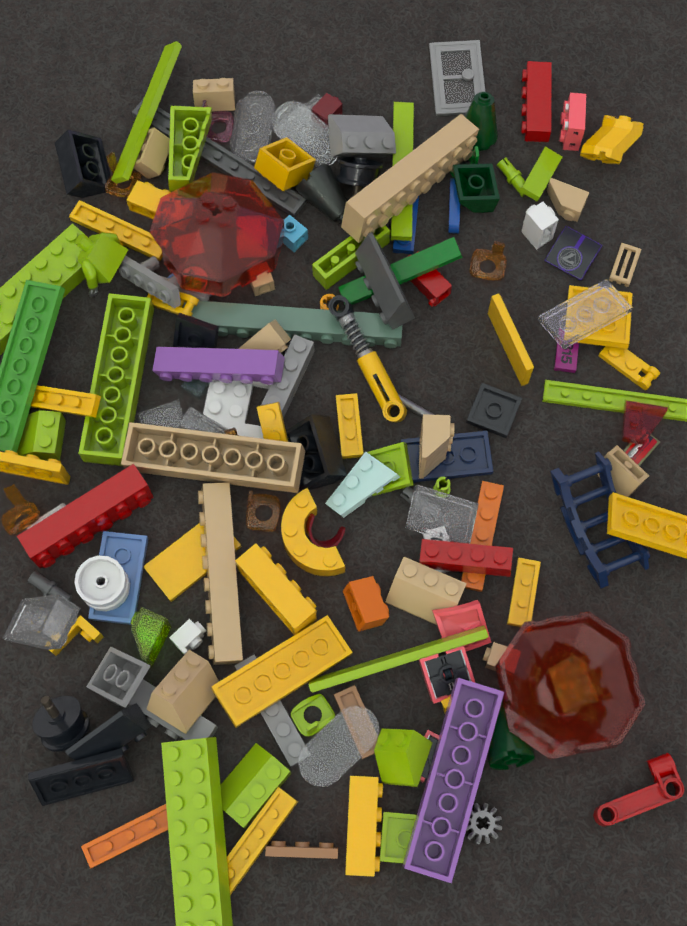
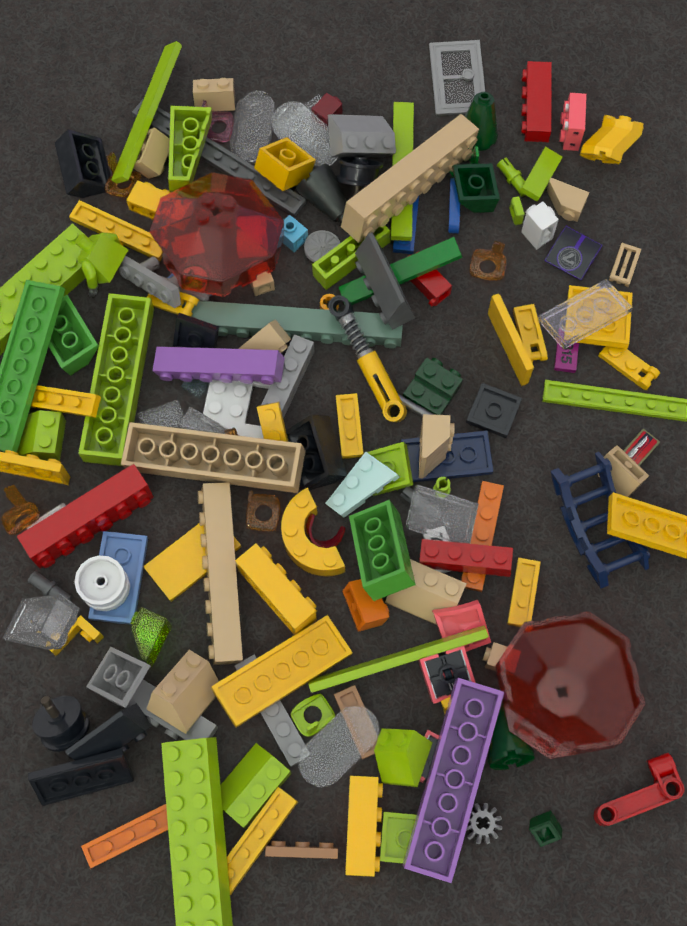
white brick [169,619,206,655] -> none
clear orange bracket [548,658,598,713] -> none
clear red wing [622,400,668,445] -> none
none -> bright green slope [49,295,99,376]
none -> light grey wheel [304,230,340,262]
none -> bright green brick [349,500,416,601]
none -> dark green plate [403,357,463,415]
none -> lime tile [509,196,525,225]
none -> yellow plate [513,304,548,363]
none -> dark green slope [529,810,562,847]

